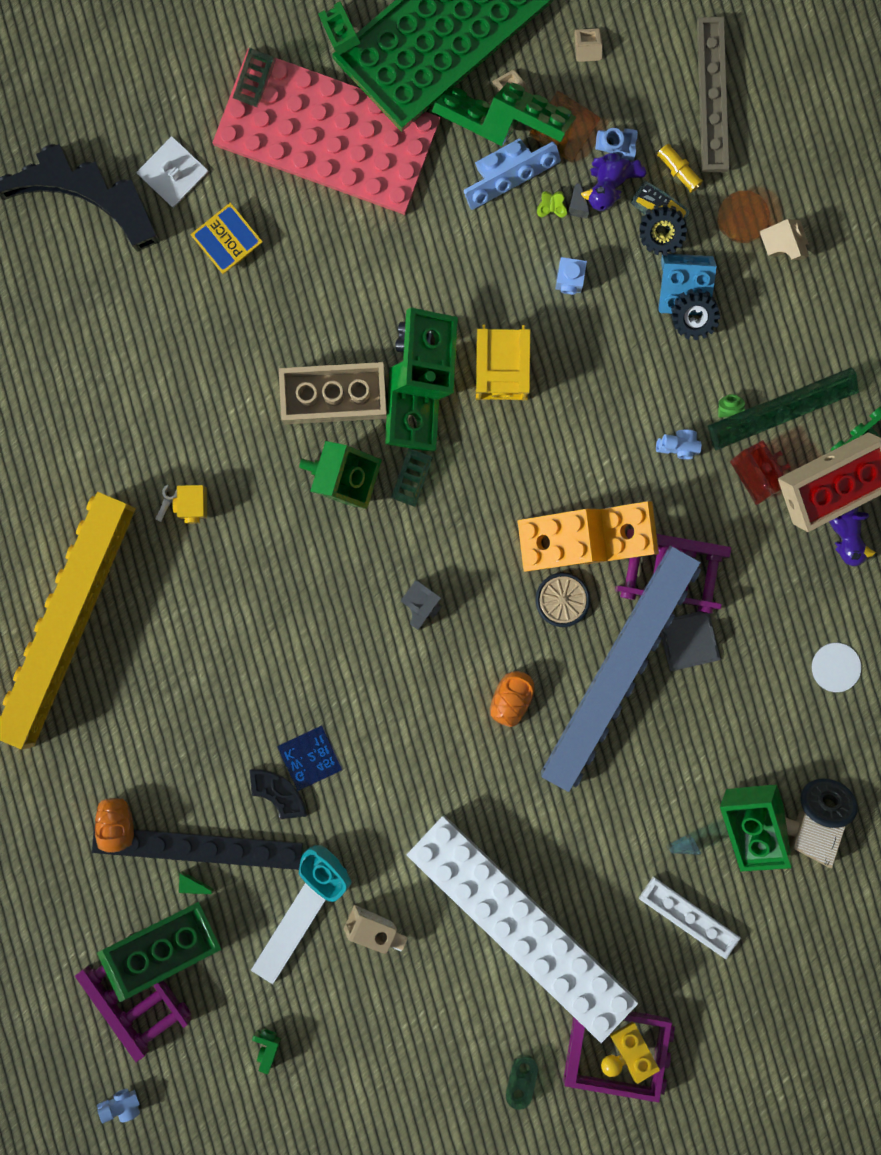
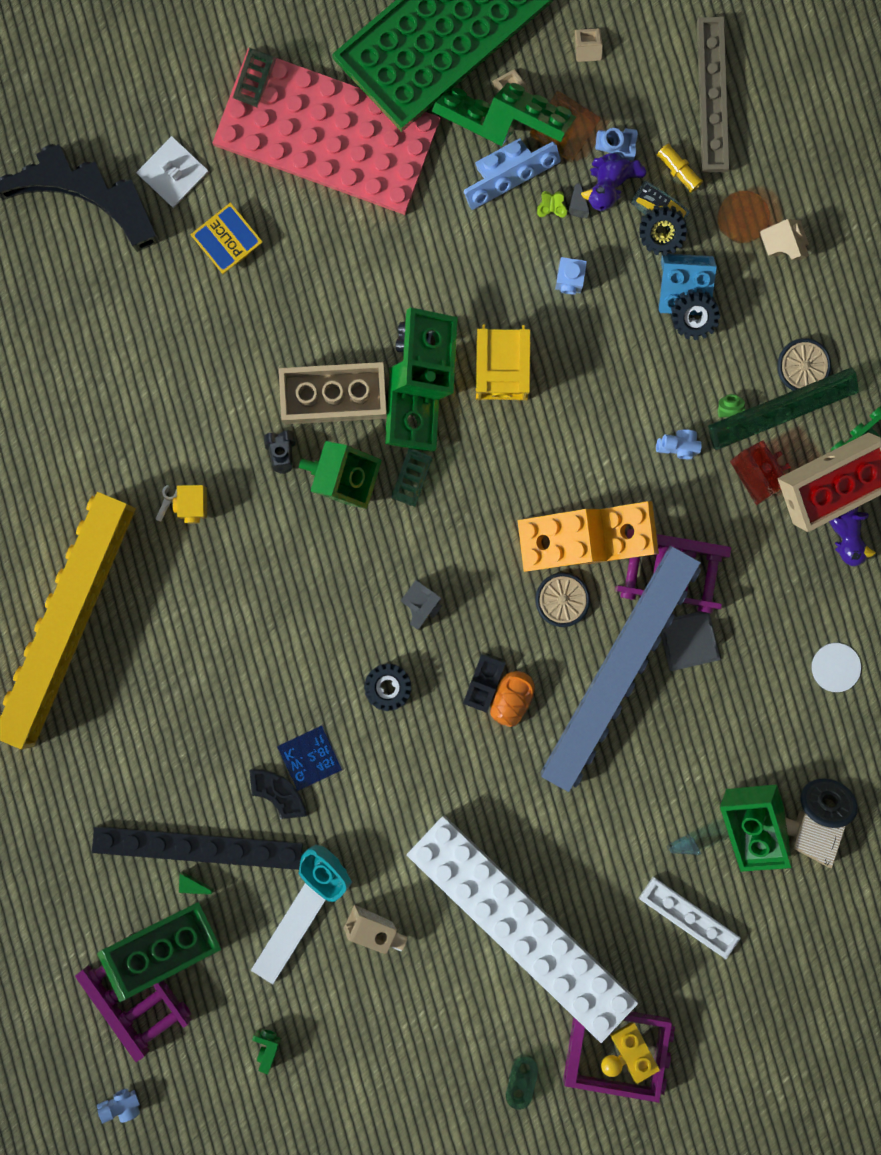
orange piece [95,798,134,852] -> none
green plate [318,1,361,56] -> none
none -> black plate [264,430,296,474]
none -> black bush [364,664,412,711]
none -> black slope [463,651,506,713]
none -> tan wheel [777,338,831,393]

